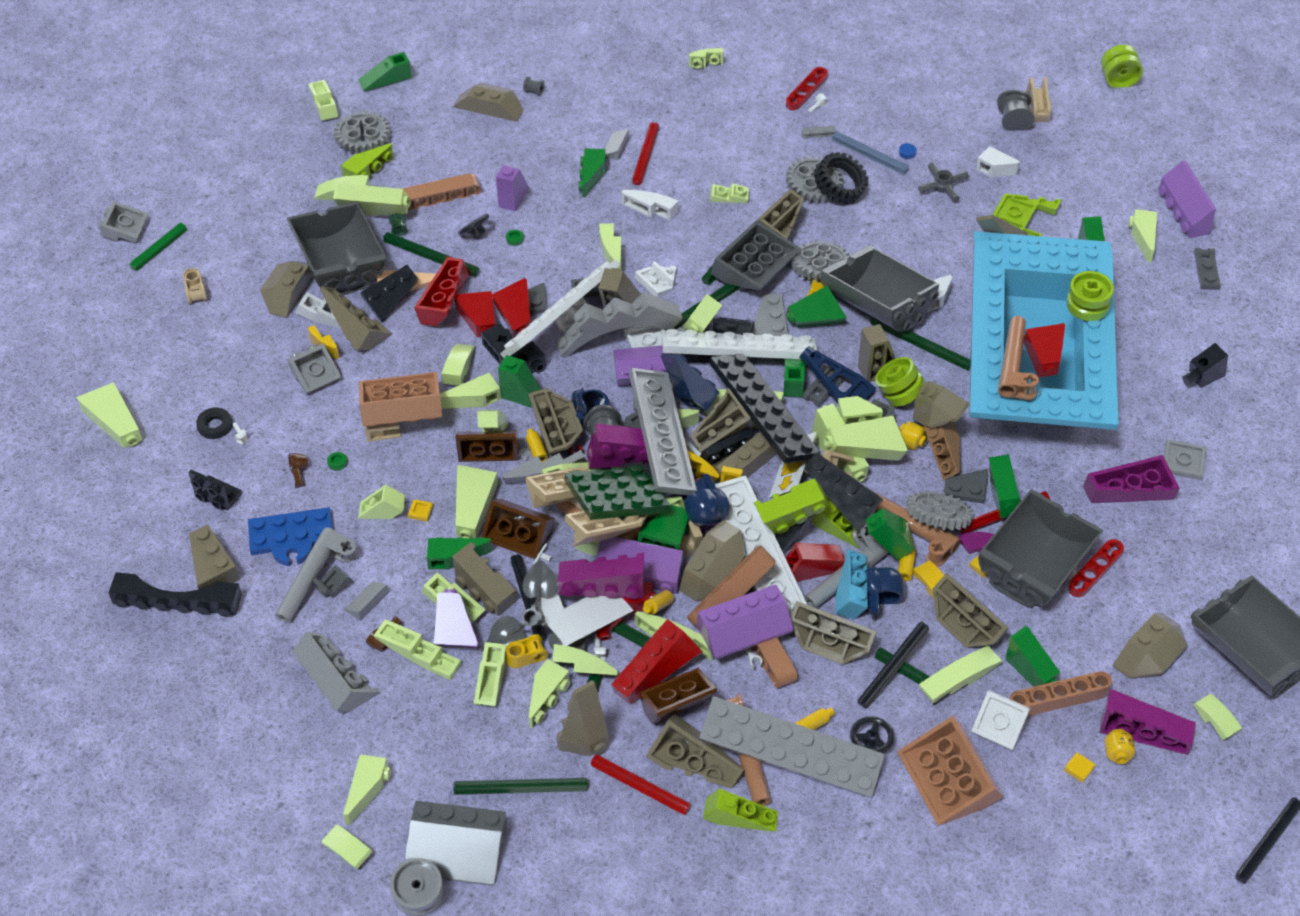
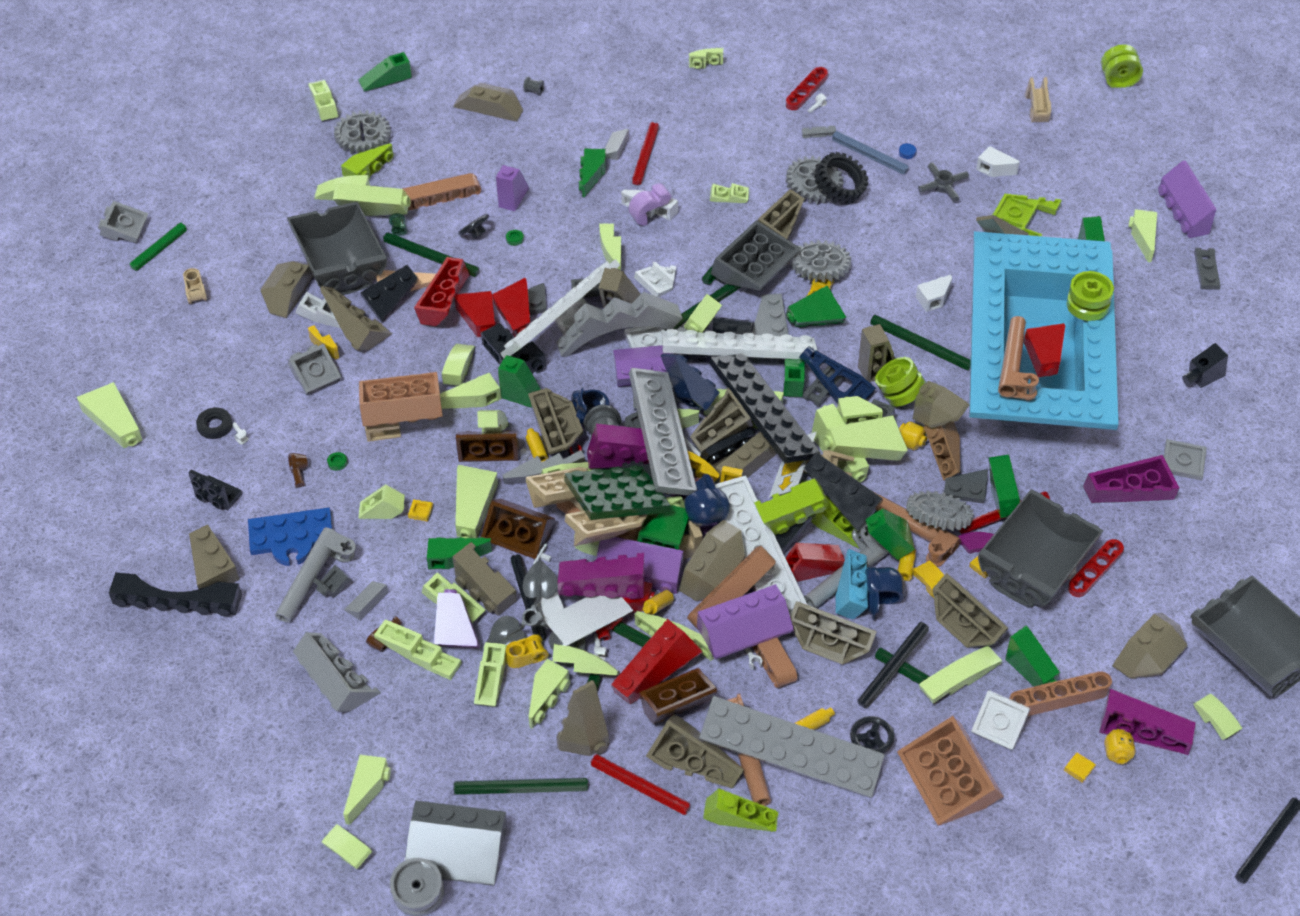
dark grey cylinder [821,245,940,332] -> none
dark grey hat [997,90,1035,131] -> none
none -> lavender animal [629,183,671,226]

